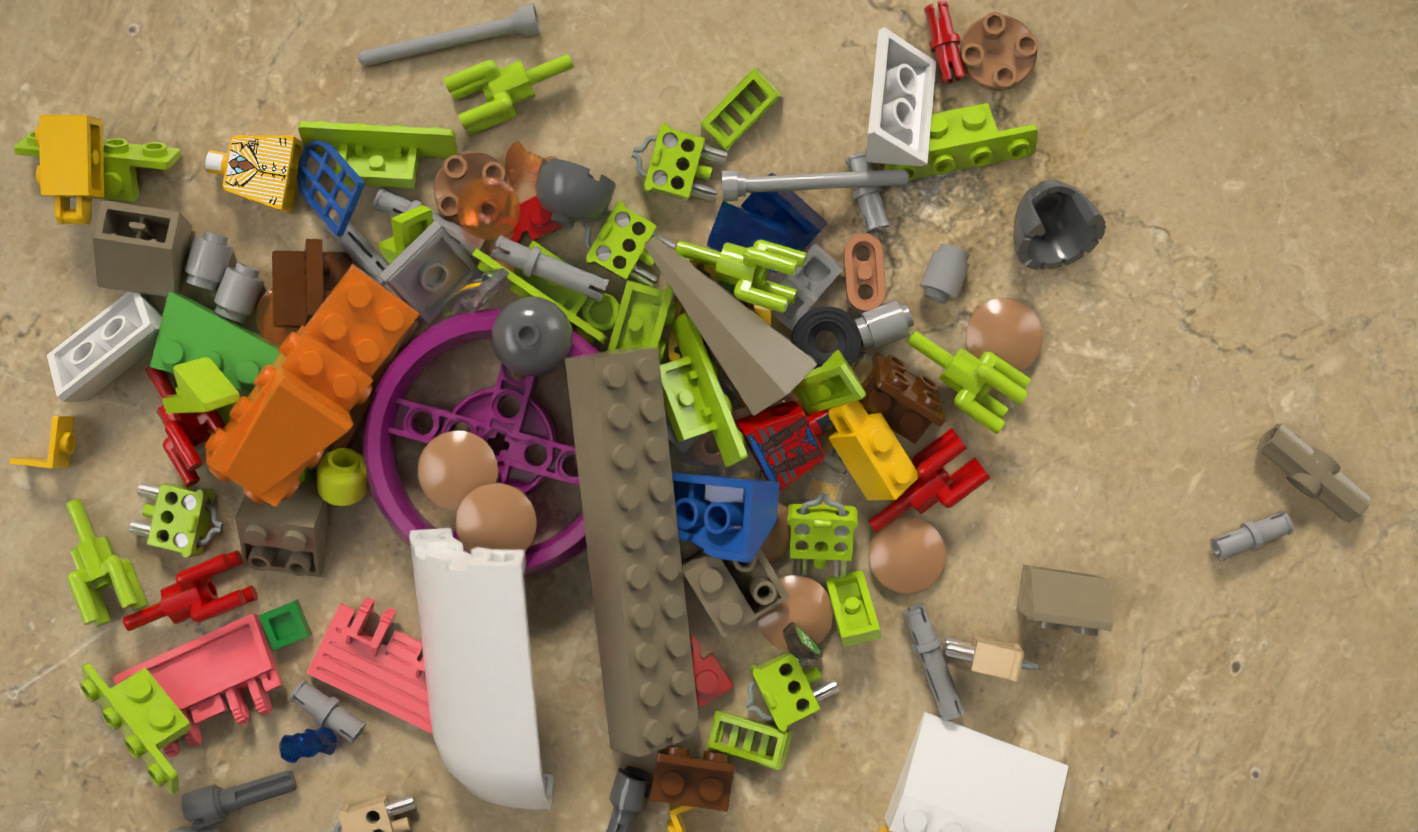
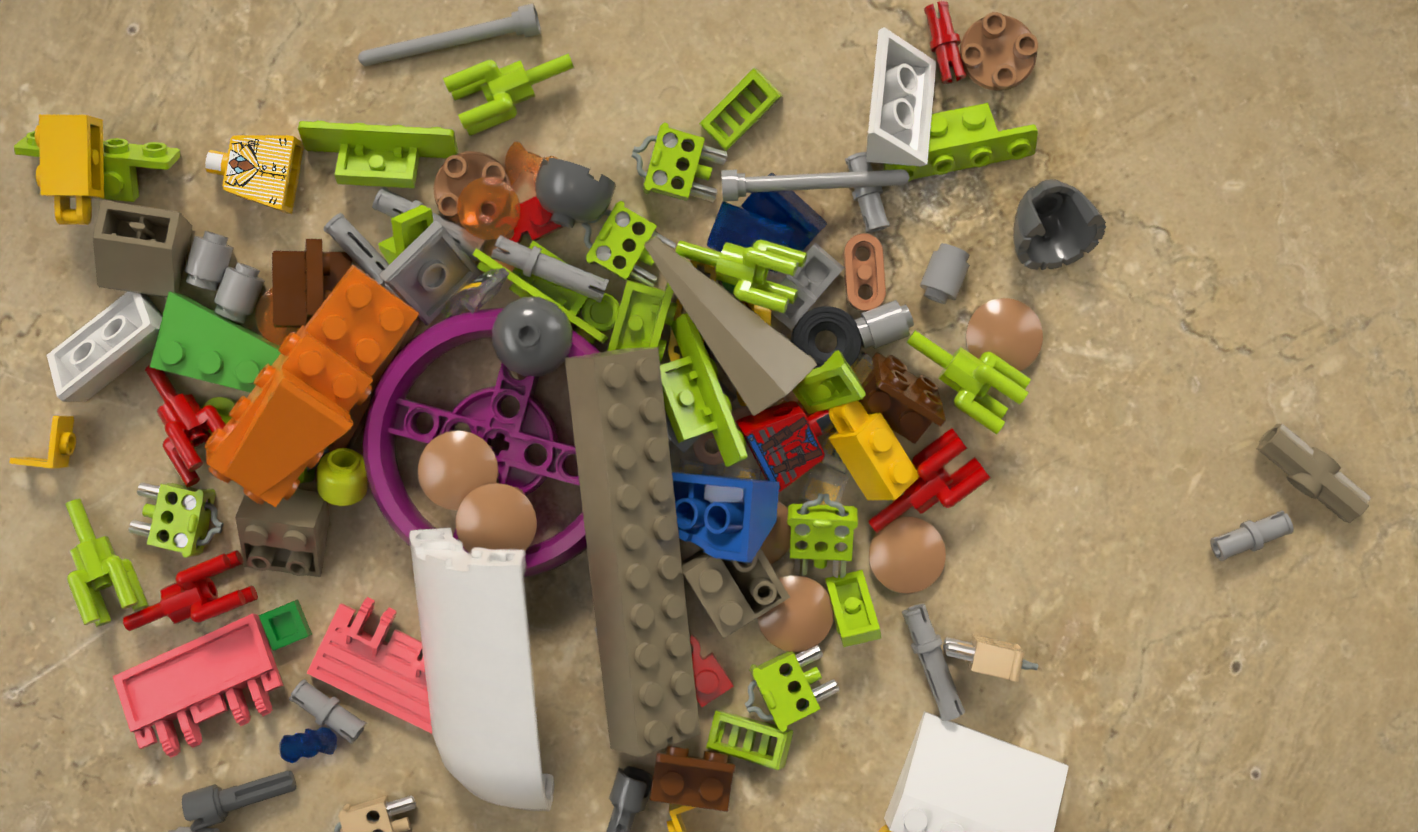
lime bracket [79,662,191,795] -> none
lime slope [162,357,240,414] -> none
blue window [297,141,366,237] -> none
clear smoke tile [783,622,823,666] -> none
dark tan slope [1016,565,1113,636] -> none

